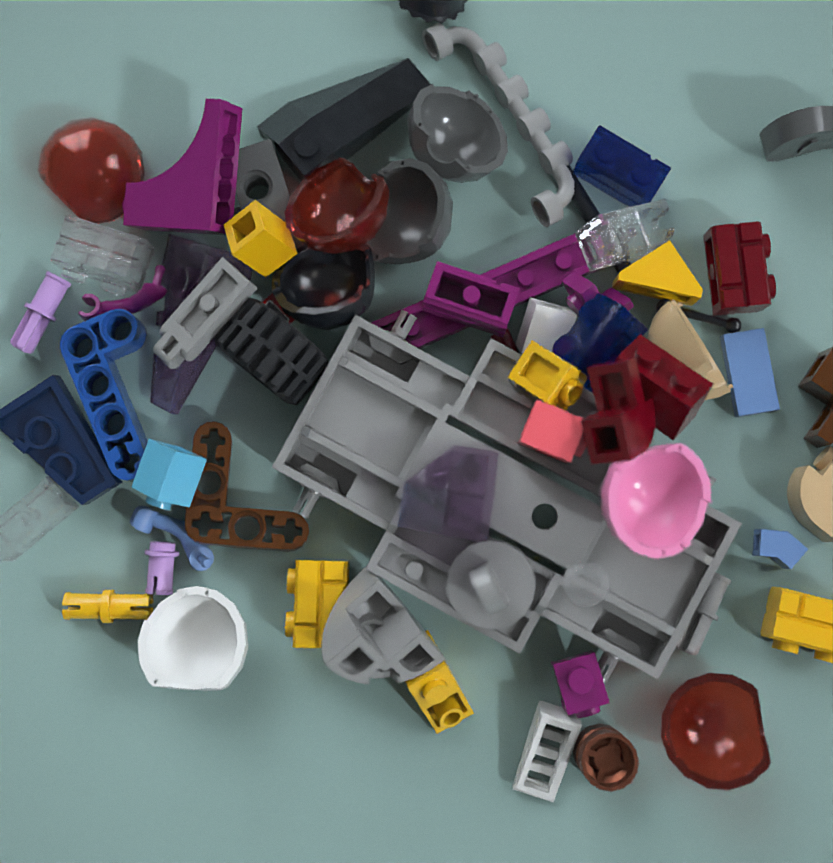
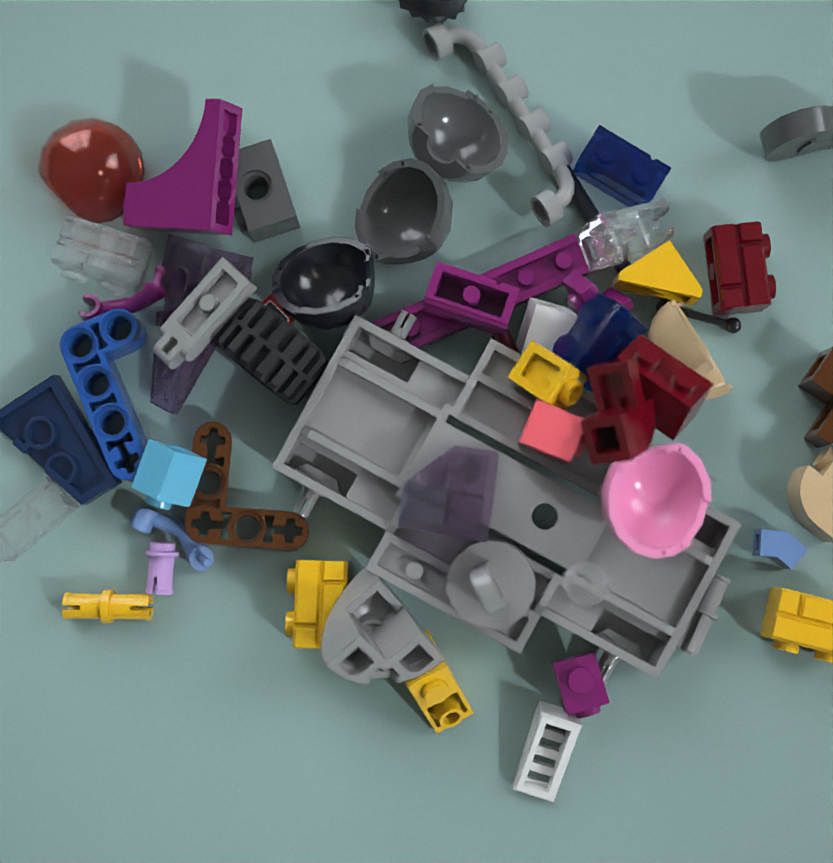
lavender axle [10,271,71,354] -> none
white cylinder [138,586,249,691] -> none
yellow brick [223,200,297,278] -> none
black wedge [257,58,431,190] -> none
clear red cylinder [284,157,390,254] -> none
copper wheel [573,724,639,792] -> none
clear red cylinder [661,673,771,791] -> none
medium blue tile [720,328,780,418] -> none

